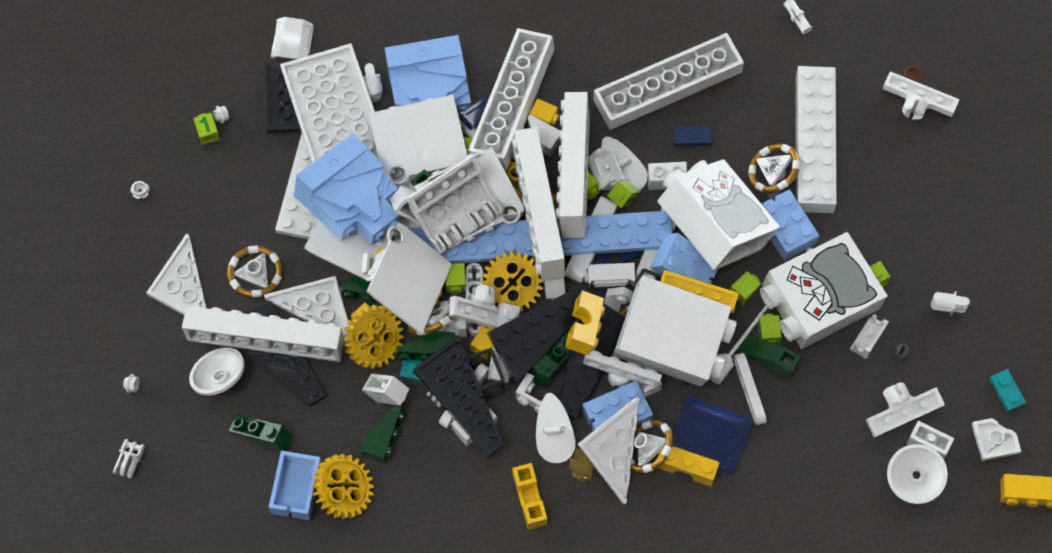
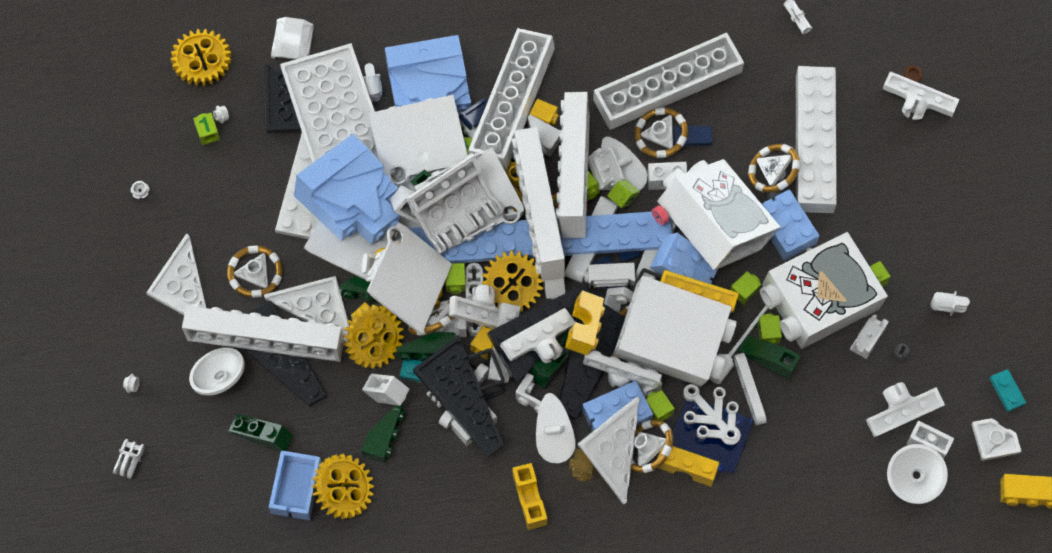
none -> yellow gear [171,29,231,86]
none -> white plate [500,308,575,363]
none -> white piece [634,107,688,158]
none -> lime brick [646,390,675,421]
none -> coral tile [651,206,669,225]
none -> white plant [683,384,741,445]
none -> tan sticker [817,271,846,302]

